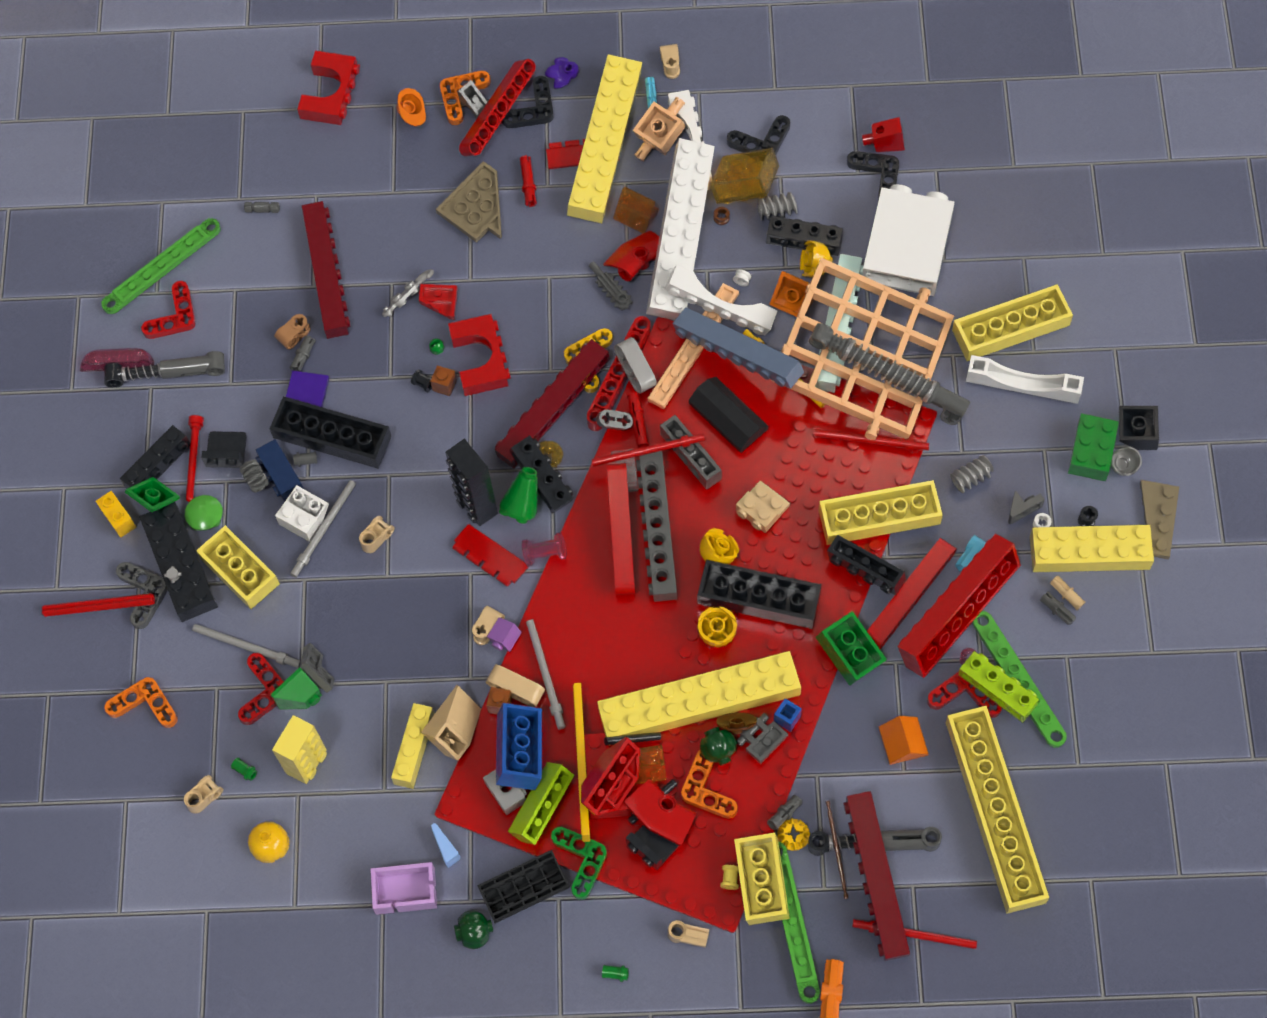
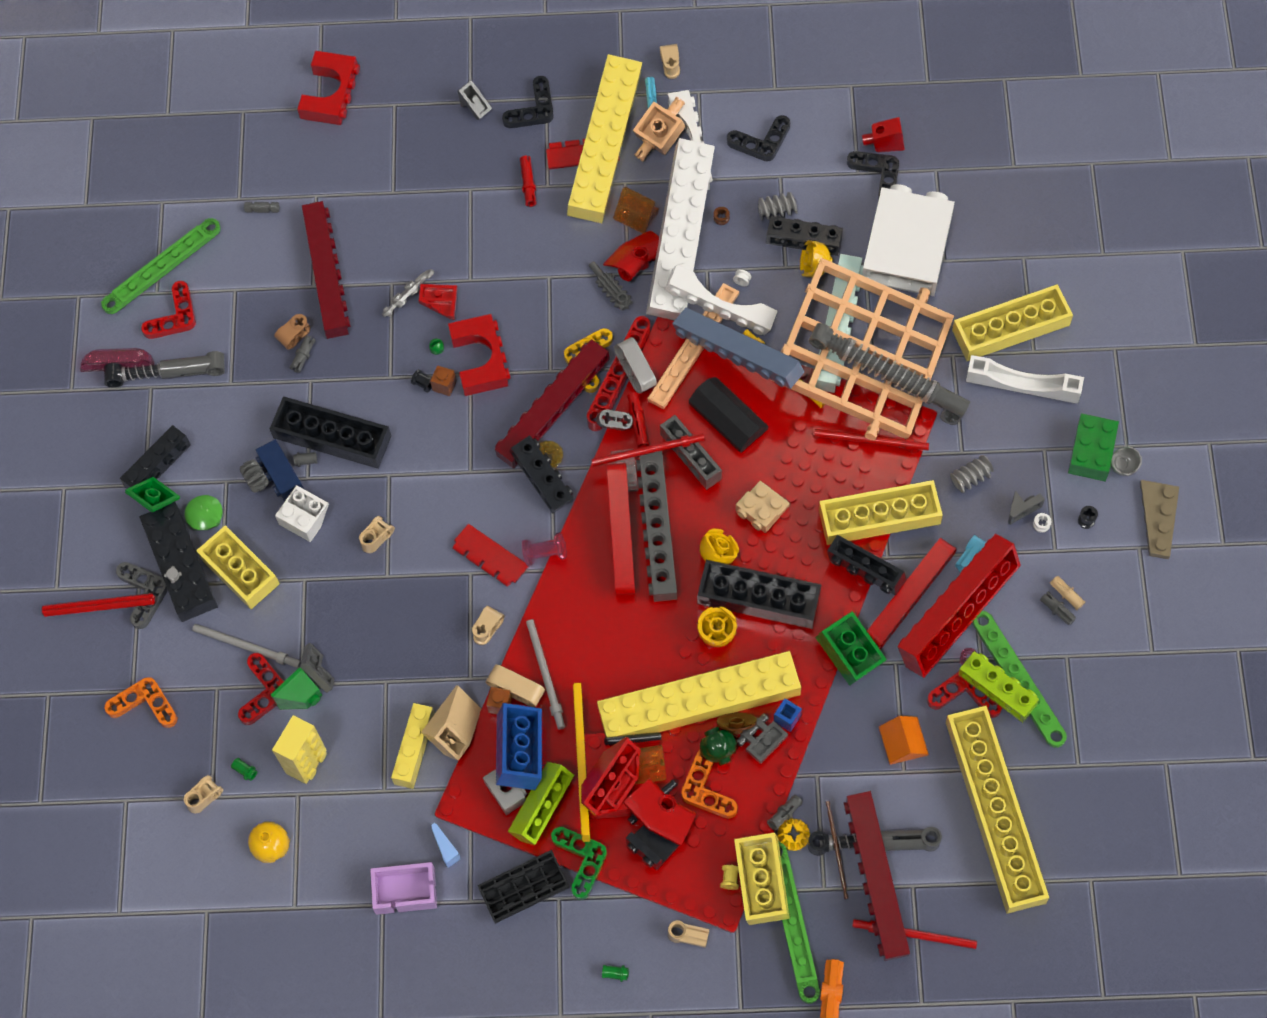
yellow brick [95,490,136,538] -> none
red piece [186,415,204,502] -> none
black bracket [201,431,247,468] -> none
dark purple tile [286,370,329,407] -> none
light grey bar [290,480,356,578] -> none
orange piece [396,88,426,126] -> none
dark tan wing [436,161,502,243] -> none
orange beam [440,71,491,125] -> none
black brick [445,438,498,526] -> none
dark green plant [454,910,493,949] -> none
red beam [459,59,536,157] -> none
medium lavender brick [487,617,522,652] -> none
green cone [499,467,538,524] -> none
dark purple plate [545,57,579,89] -> none
clear yellow slope [710,148,779,204] -> none
orange slope [769,271,814,317] -> none
light yellow brick [1030,525,1154,572] -> none
black slope [1119,406,1159,450] -> none

